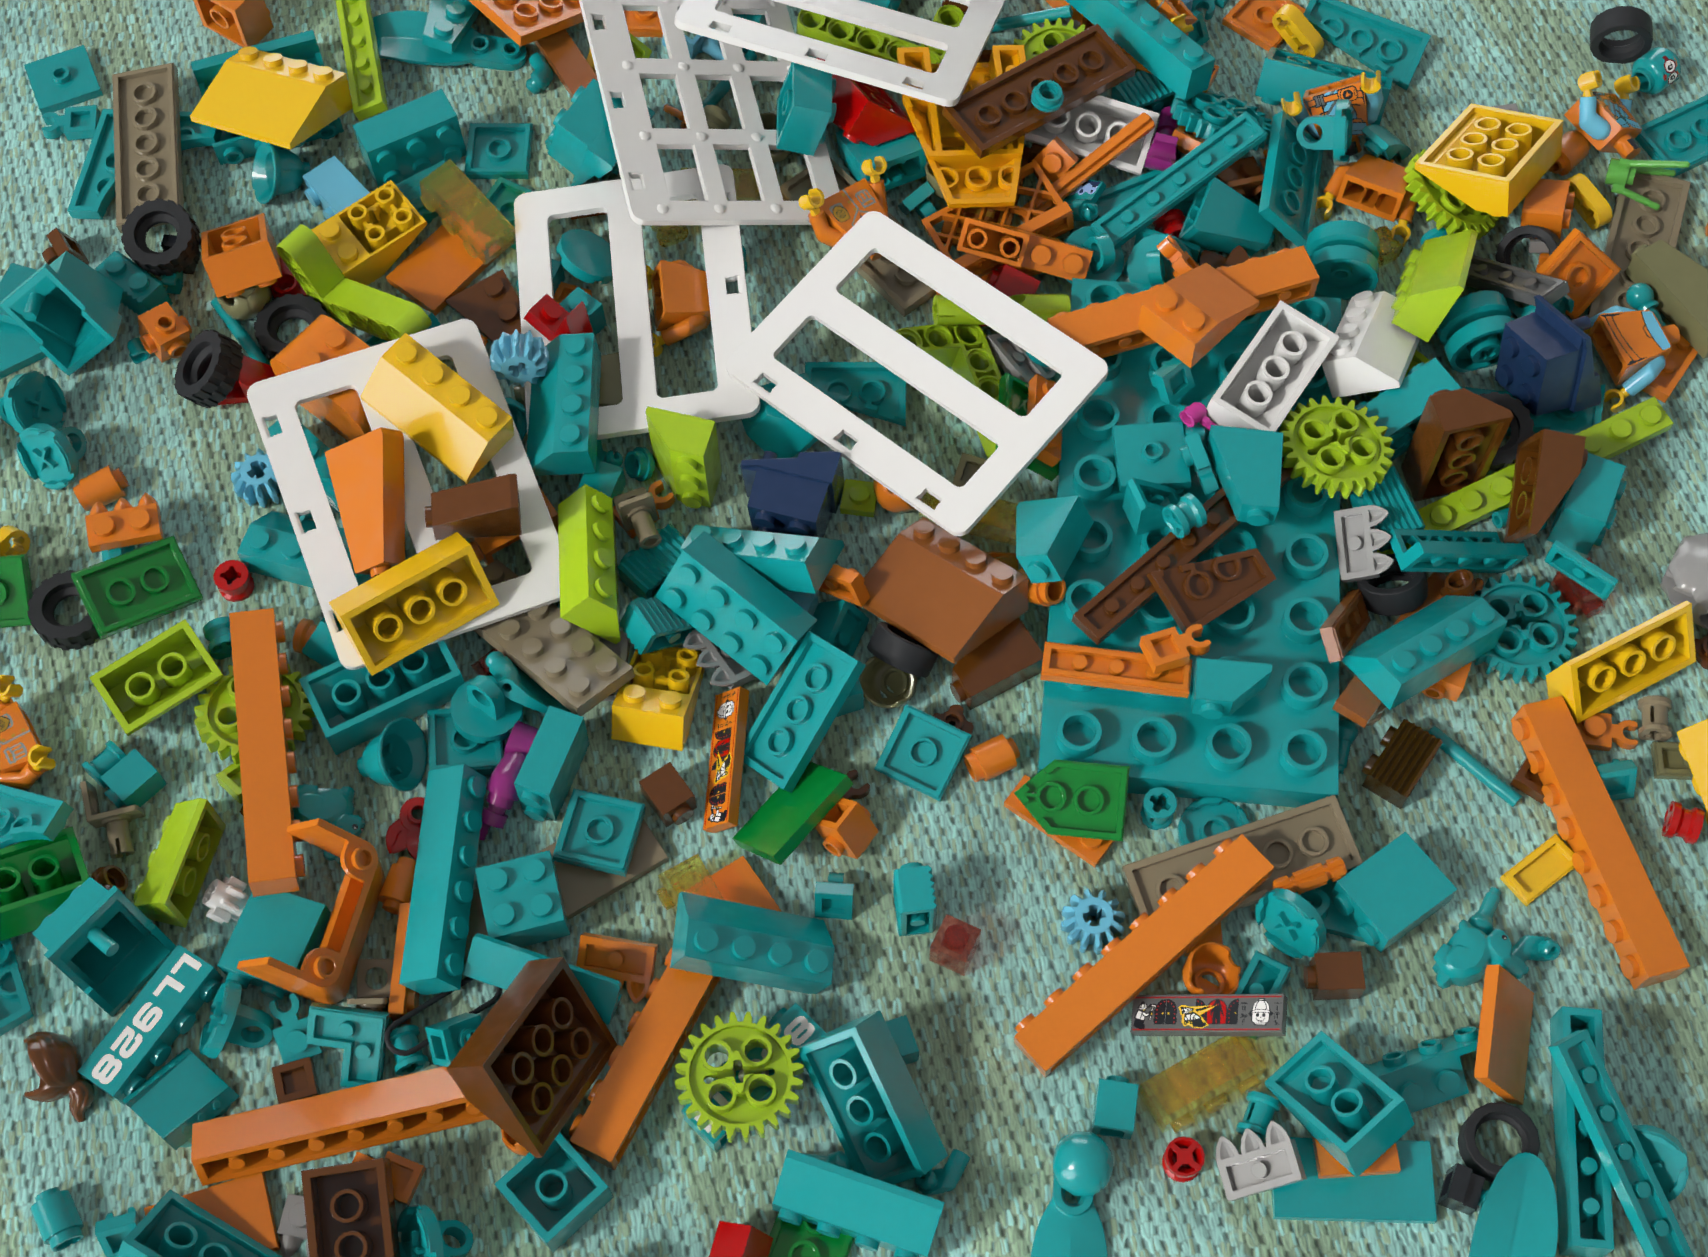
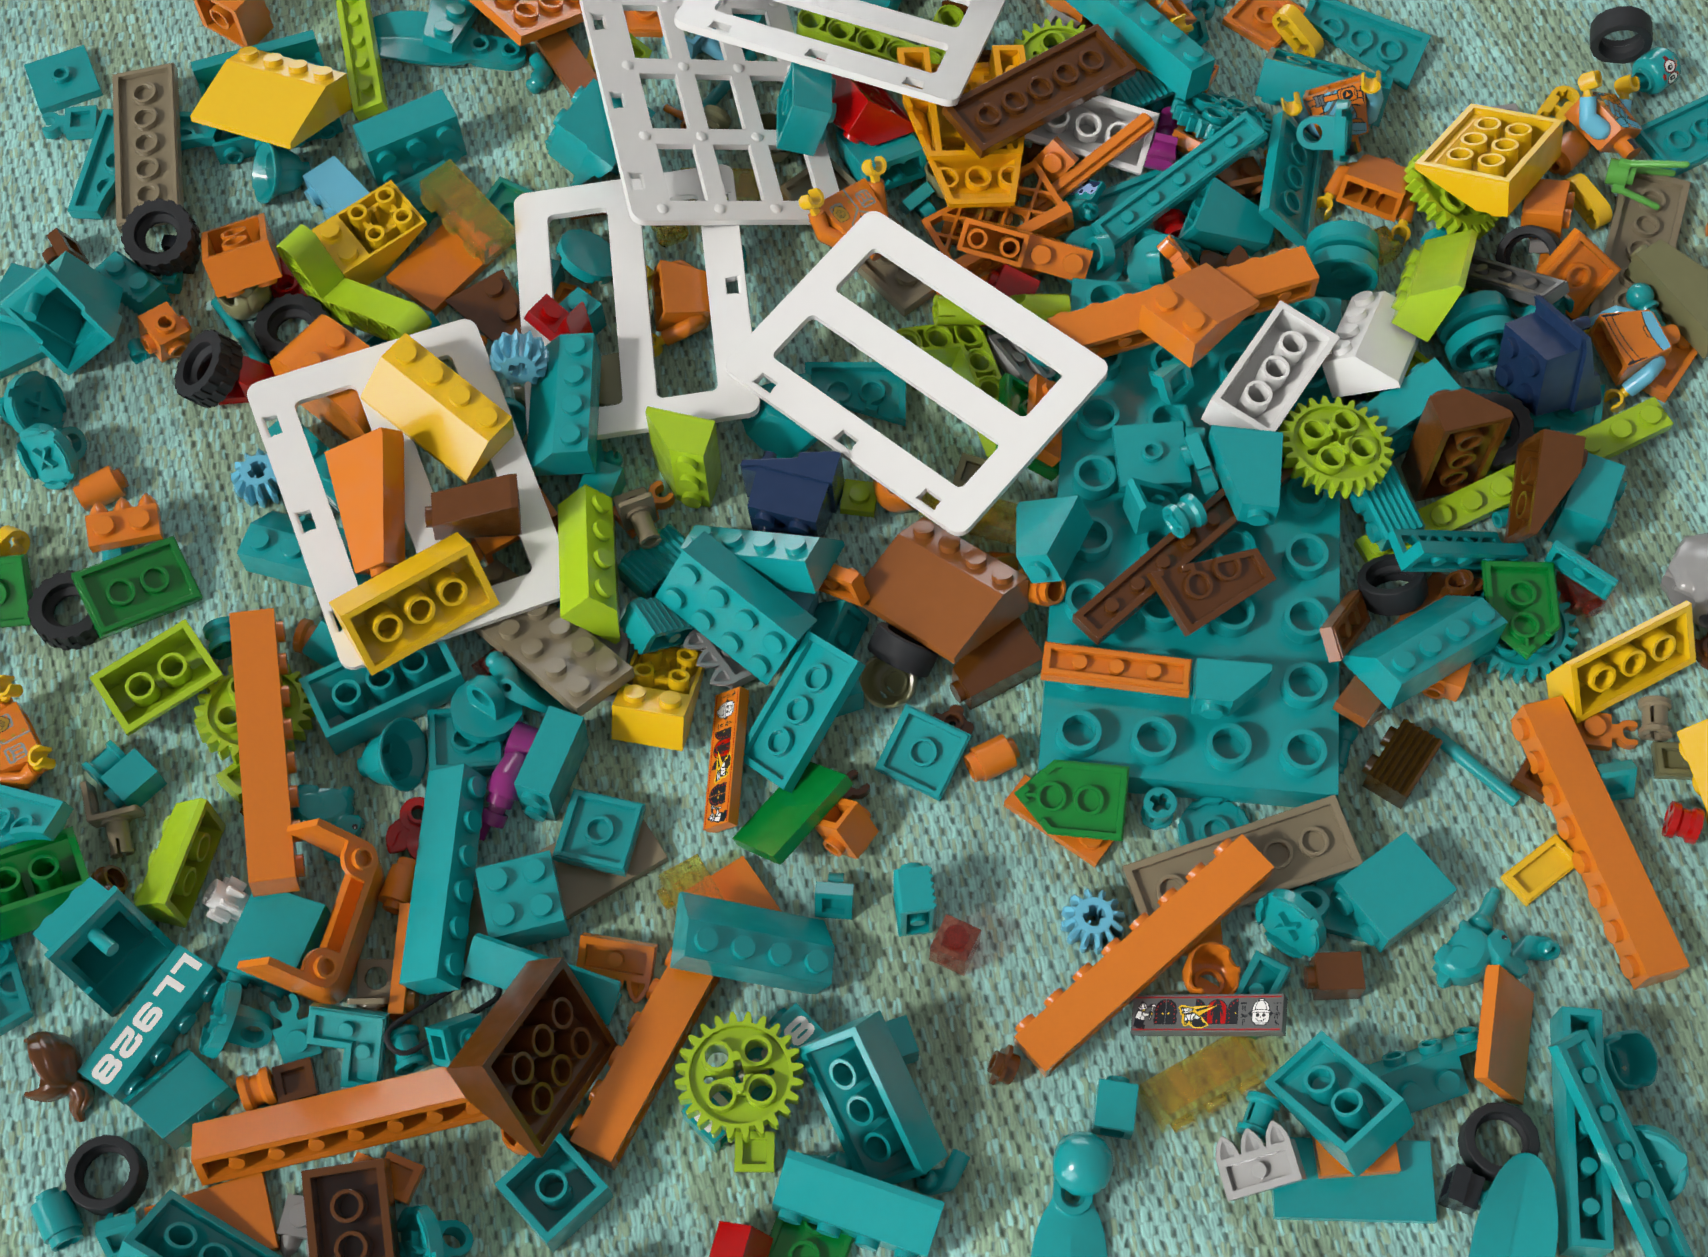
red wheel [213,560,255,602] -> none
teal tile [464,123,534,179] -> none
teal plate [624,447,655,481] -> none
reddish brown brick [639,762,697,828] -> none
teal bar [991,5,1073,33] -> none
teal plate [1031,80,1064,112] -> none
orange plate [1139,624,1211,674] -> none
red wheel [1162,1136,1205,1183] -> none
dark pink hand [1179,402,1216,430] -> none
orange axle [1272,856,1347,894] -> none
light grey plate [1333,505,1394,583] -> none
teal slope [1362,124,1412,161] -> none
none -> black tyre [65,1135,149,1216]
none -> orange wheel [236,1066,278,1111]
none -> lime plate [734,1131,775,1173]
none -> reddish brown plate [987,1044,1021,1085]
none -> green tile [1481,560,1561,660]
none -> yellow beam [1536,85,1580,127]
none -> teal hair [1603,1029,1658,1091]

